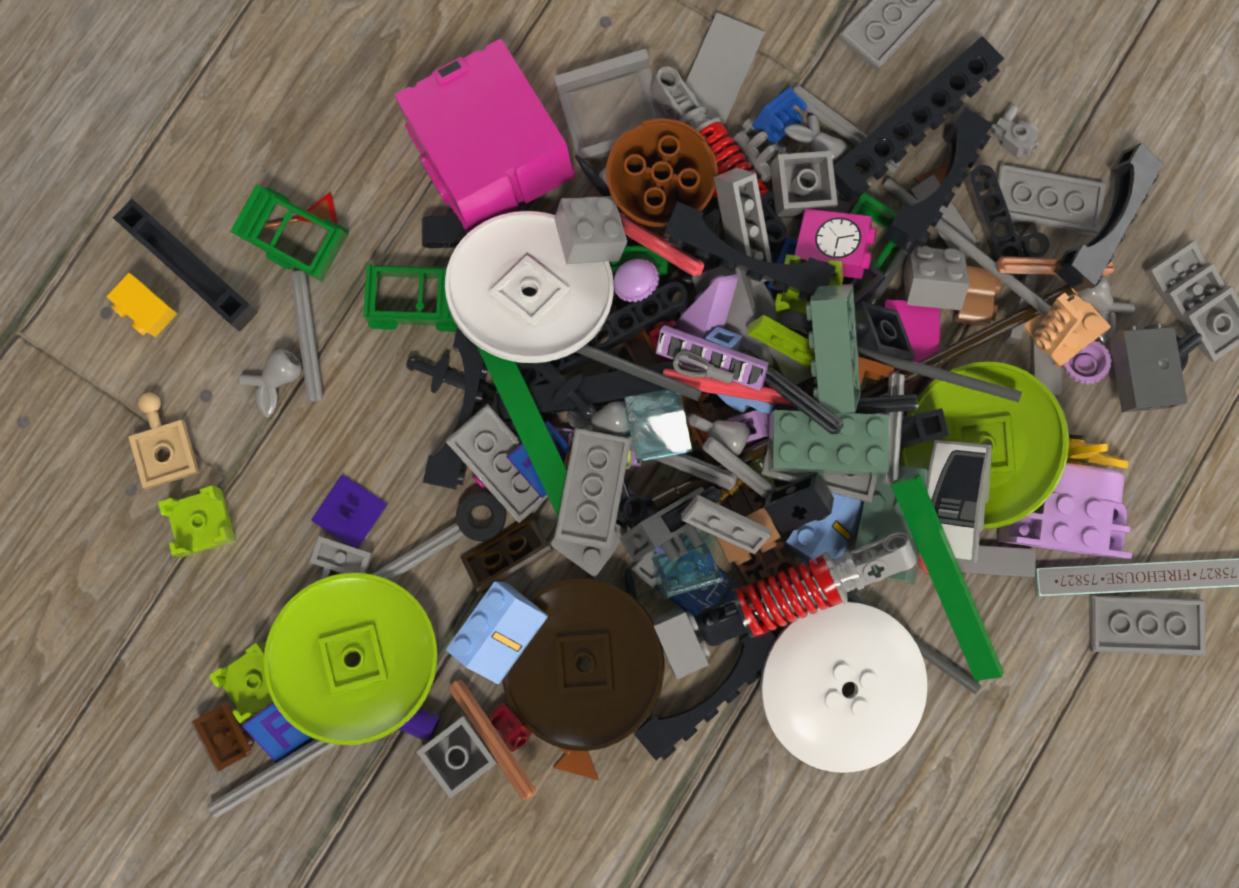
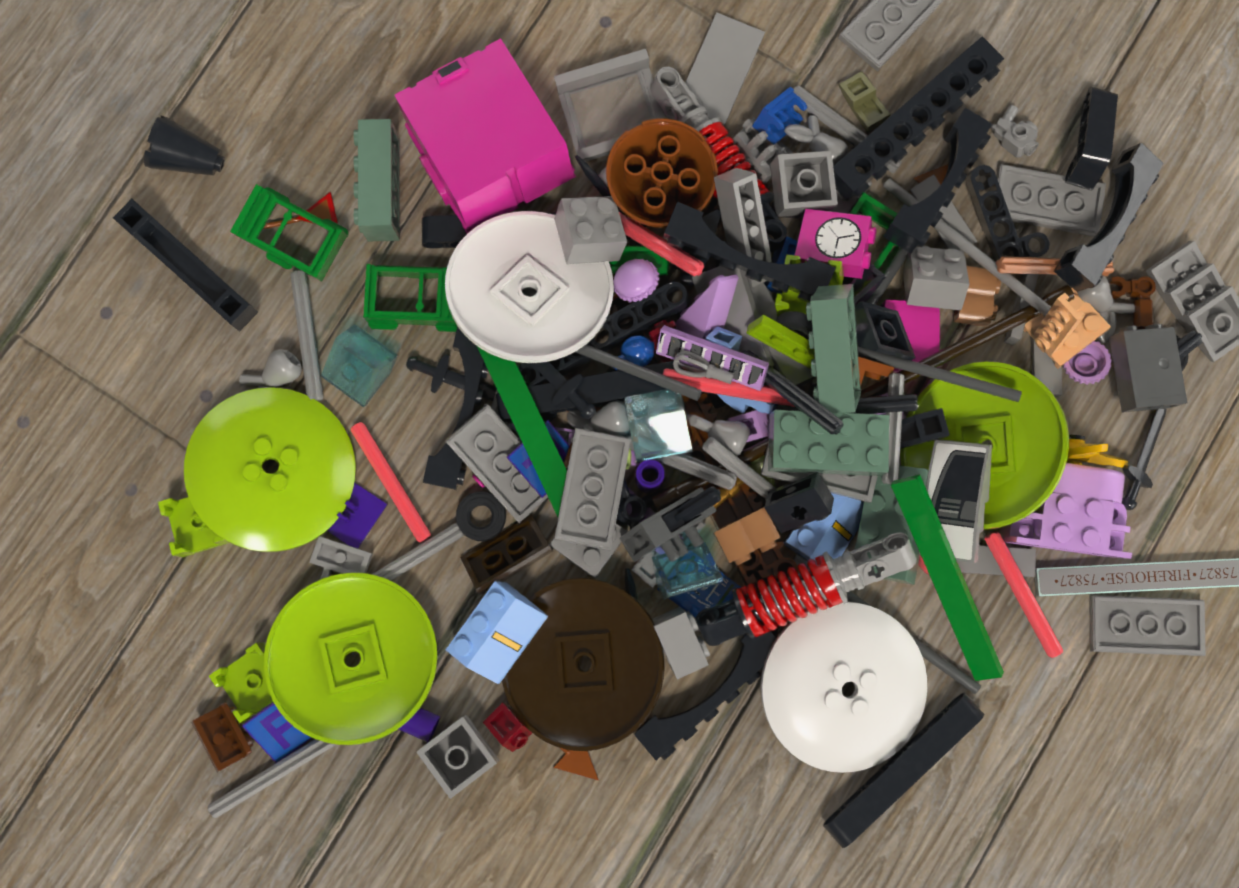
yellow brick [106,273,178,338] -> none
tan plate [128,392,199,490] -> none
nougat axle [449,679,536,800] -> none
light grey tile [681,495,771,554] -> none
none -> black cone [144,115,225,176]
none -> lime dish [184,387,356,552]
none -> clear light blue slope [321,324,398,407]
none -> coral axle [350,422,431,542]
none -> sand green brick [353,119,400,242]
none -> blue piece [613,335,655,371]
none -> dark purple pin [635,459,664,493]
none -> black beam [823,692,985,848]
none -> olive slope [839,71,891,133]
none -> coral axle [984,531,1063,658]
none -> black beam [1065,86,1118,191]
none -> reddish brown bar [1108,276,1156,330]
none -> black sword [1122,409,1167,510]

